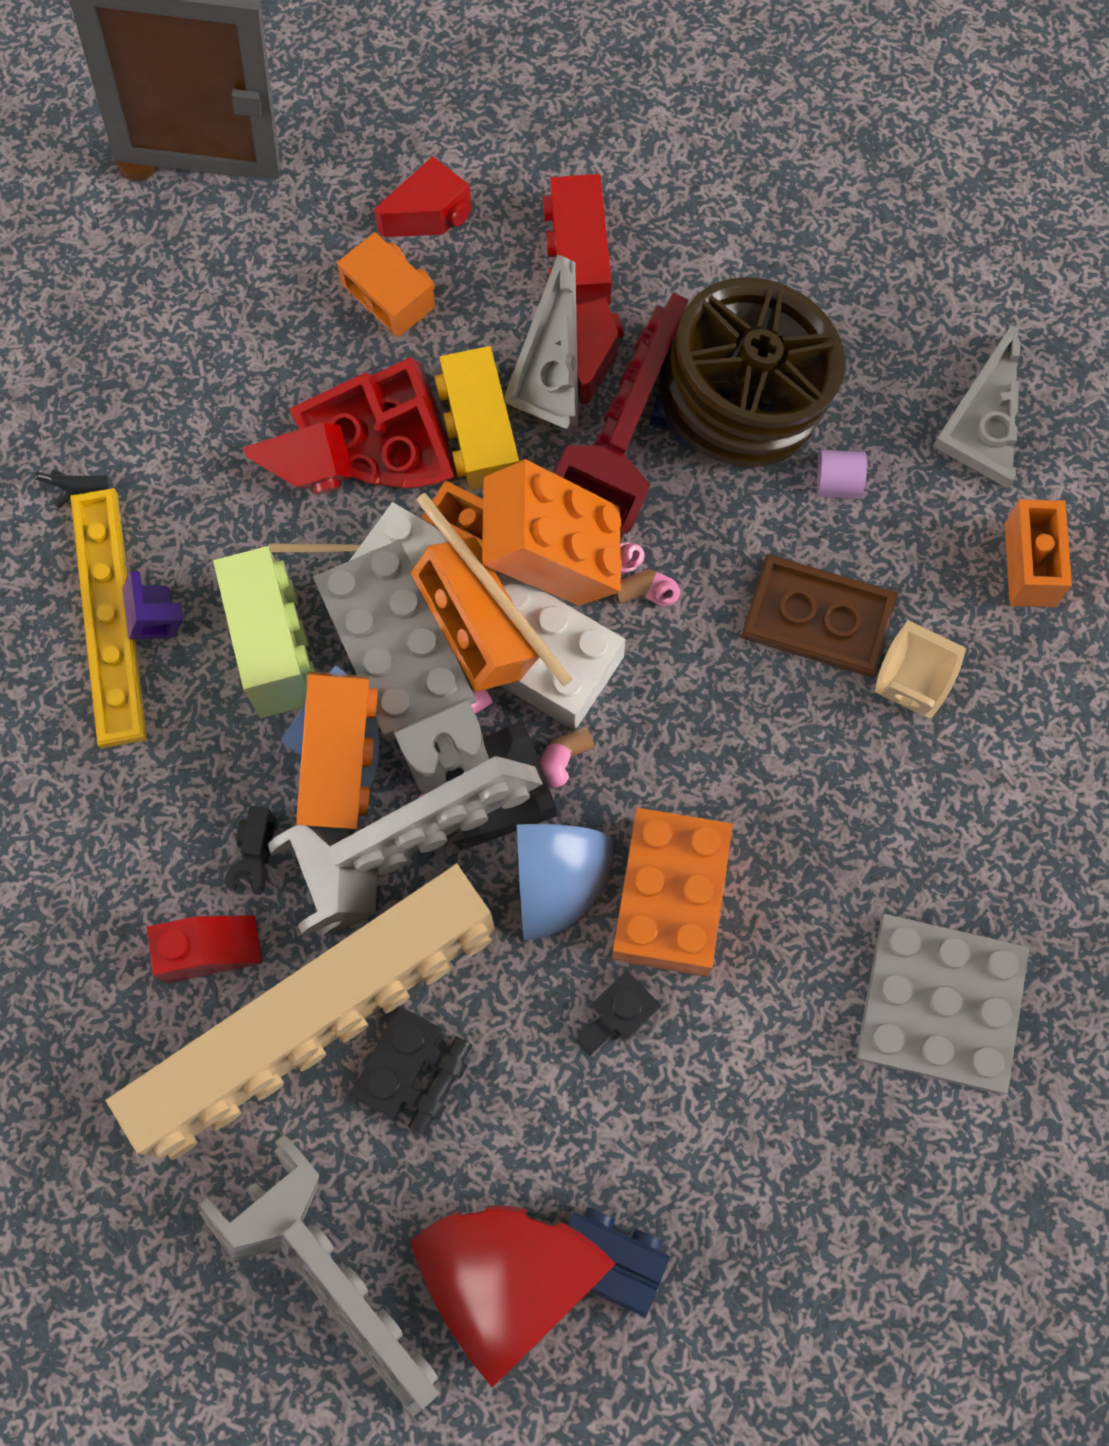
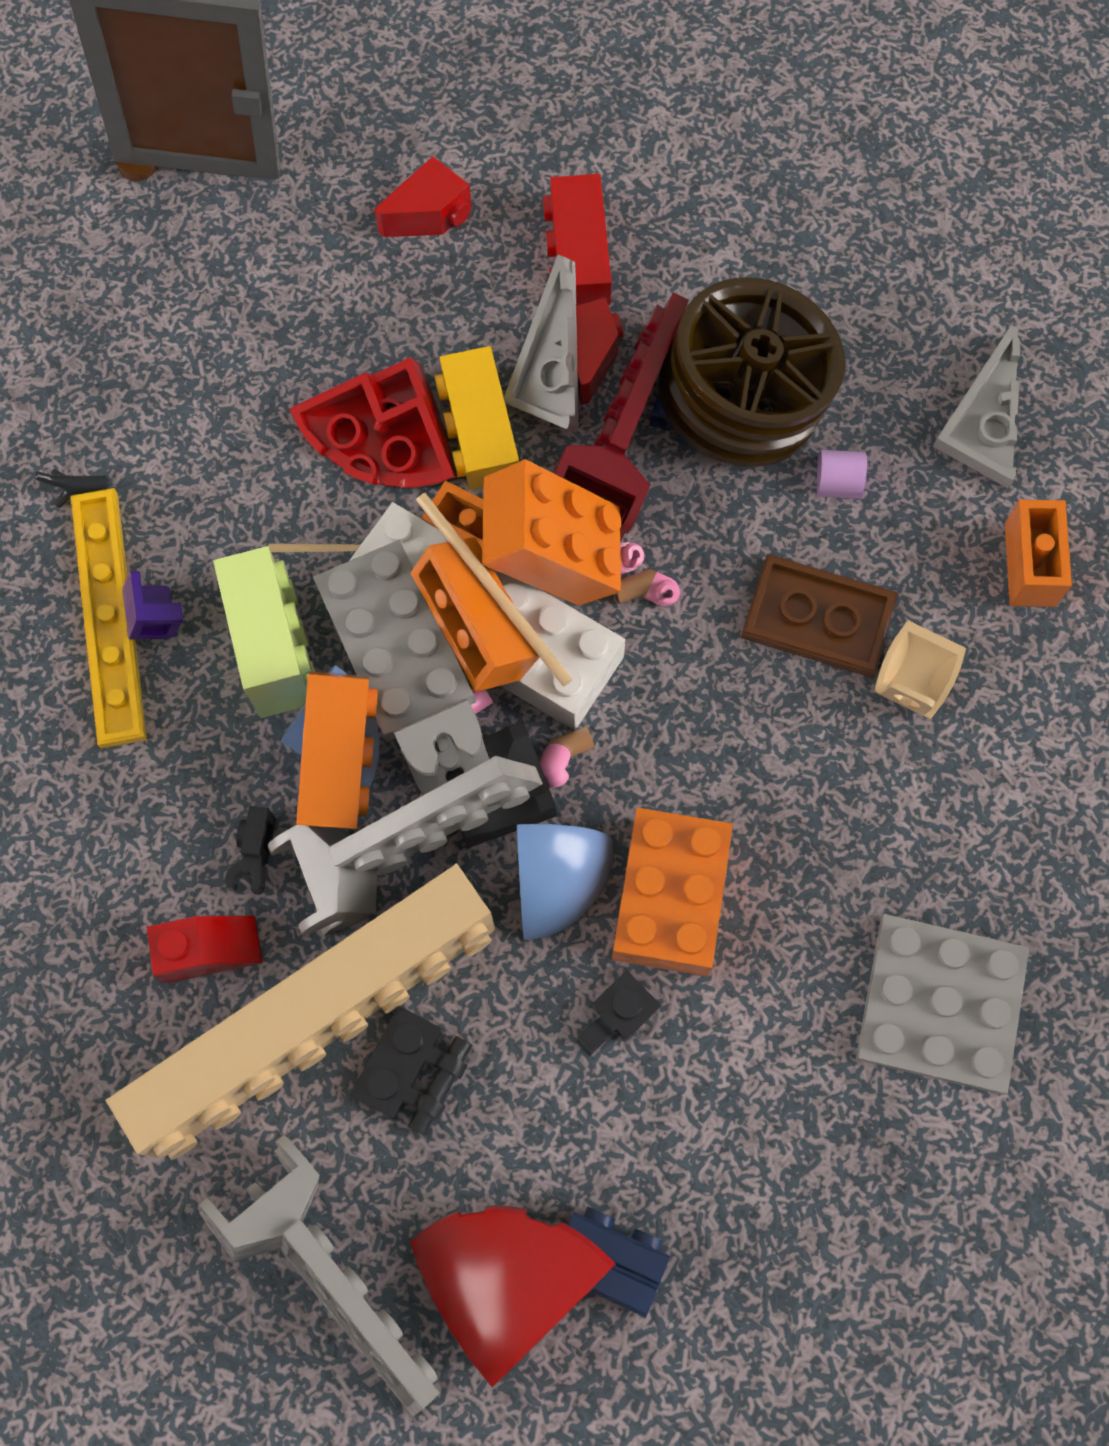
red slope [243,422,354,495] -> none
orange brick [336,232,436,337] -> none

